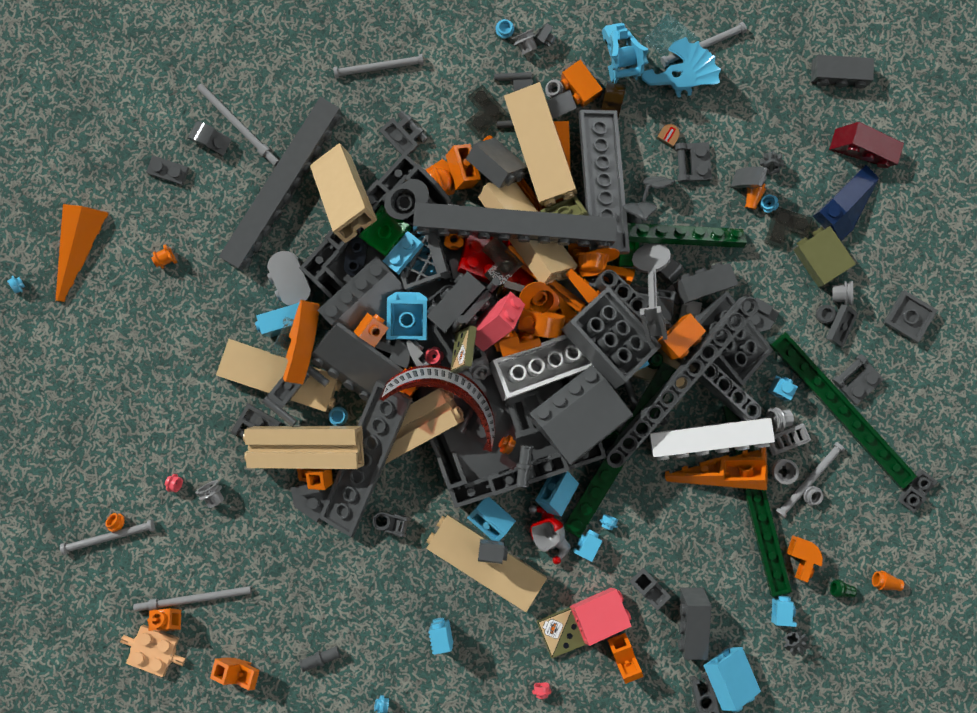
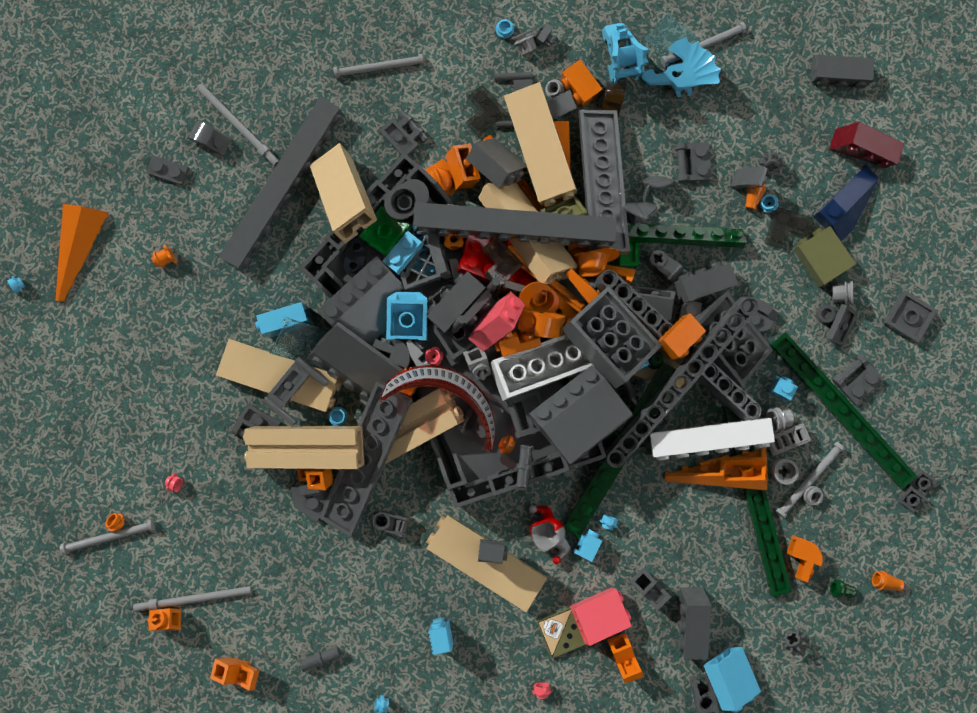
light nougat plate [120,624,186,677] -> none
light grey piece [195,480,224,508] -> none
light grey brick [267,251,314,306] -> none
orange slope [283,300,320,384] -> none
orange brick [354,313,389,348] -> none
olive tile [450,325,477,373] -> none
medium azure brick [467,497,516,541] -> none
medium azure brick [535,471,579,516] -> none
light grey piece [632,243,671,342] -> none
medium nougat tile [657,124,680,148] -> none
medium azure brick [771,595,797,627] -> none

